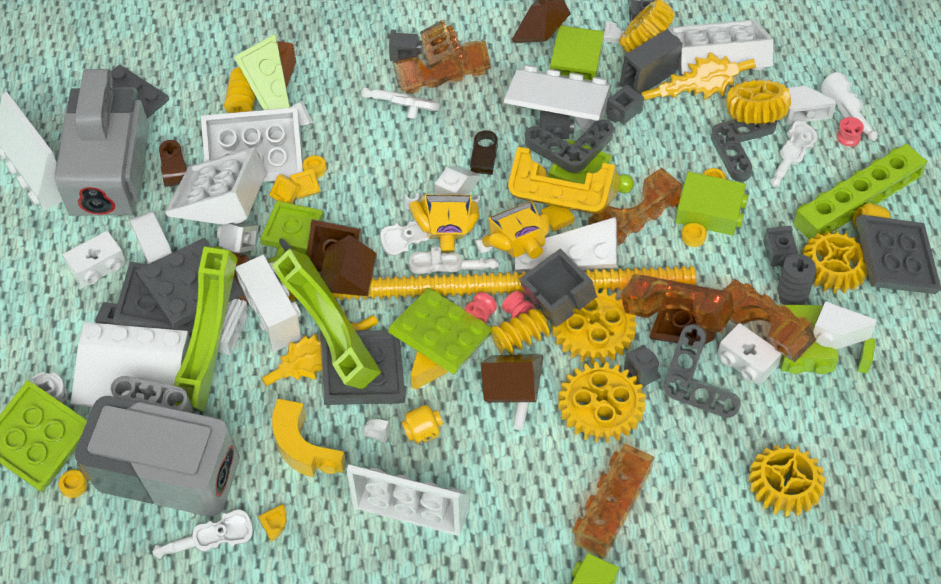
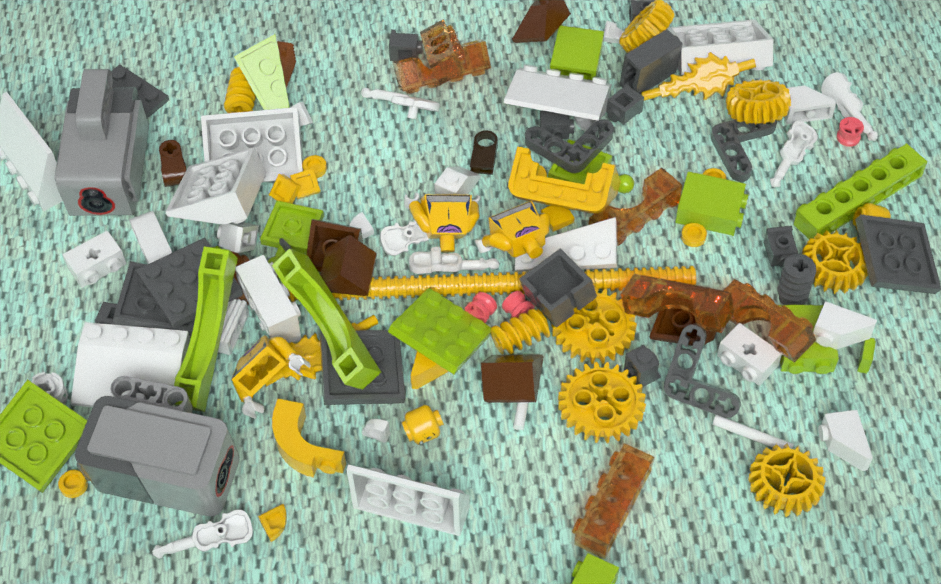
none -> yellow torso [231,335,311,419]
none -> white tile [349,212,374,239]
none -> white bar [712,415,794,449]
none -> white slope [818,410,873,471]

